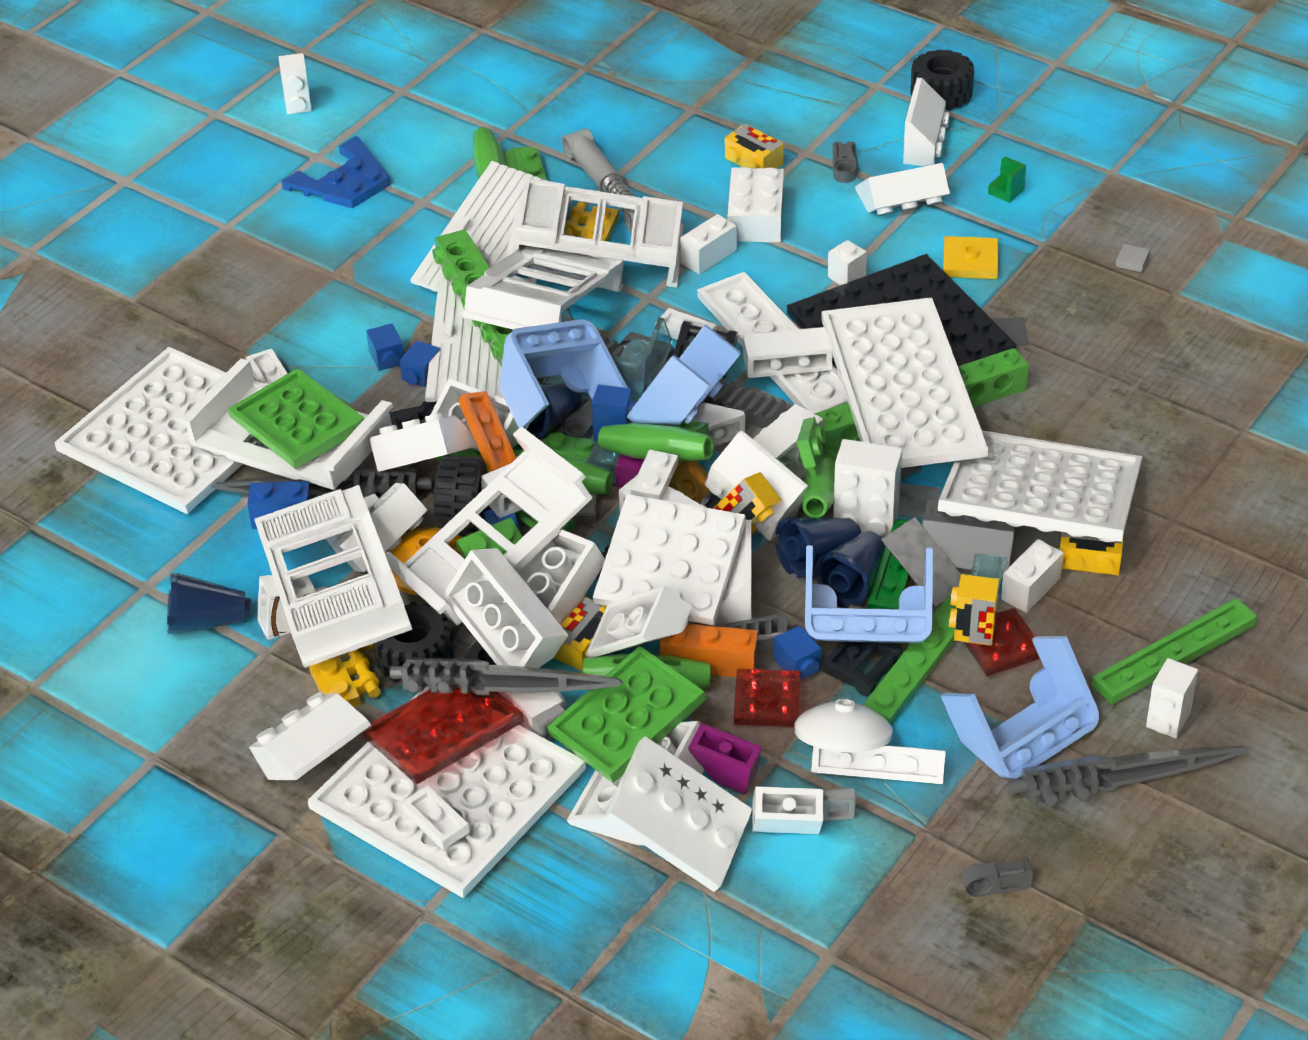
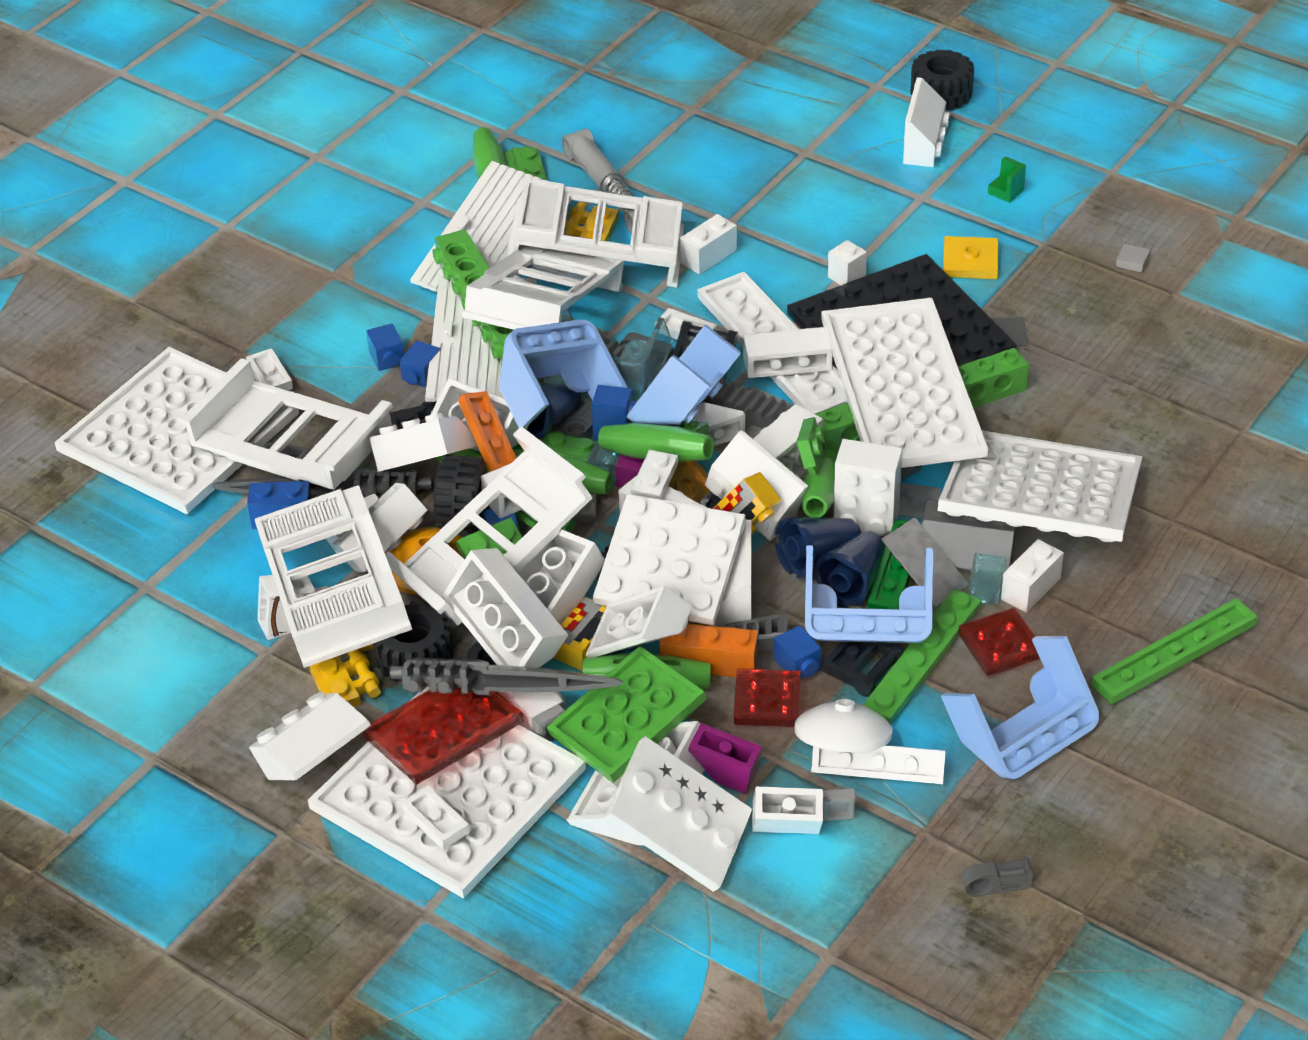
dark blue cone [167,573,251,634] -> none
bright green plate [228,368,365,469] -> none
white brick [279,53,312,114] -> none
blue wing [282,136,391,209] -> none
yellow brick [725,124,784,169] -> none
white brick [727,167,784,242] -> none
dark grey piece [832,142,857,183] -> none
white slope [855,163,950,215] -> none
brick [949,574,999,645] -> none
dark grey piece [1007,745,1249,806] -> none
yellow brick [1060,532,1124,575] -> none
white brick [1146,658,1198,738] -> none

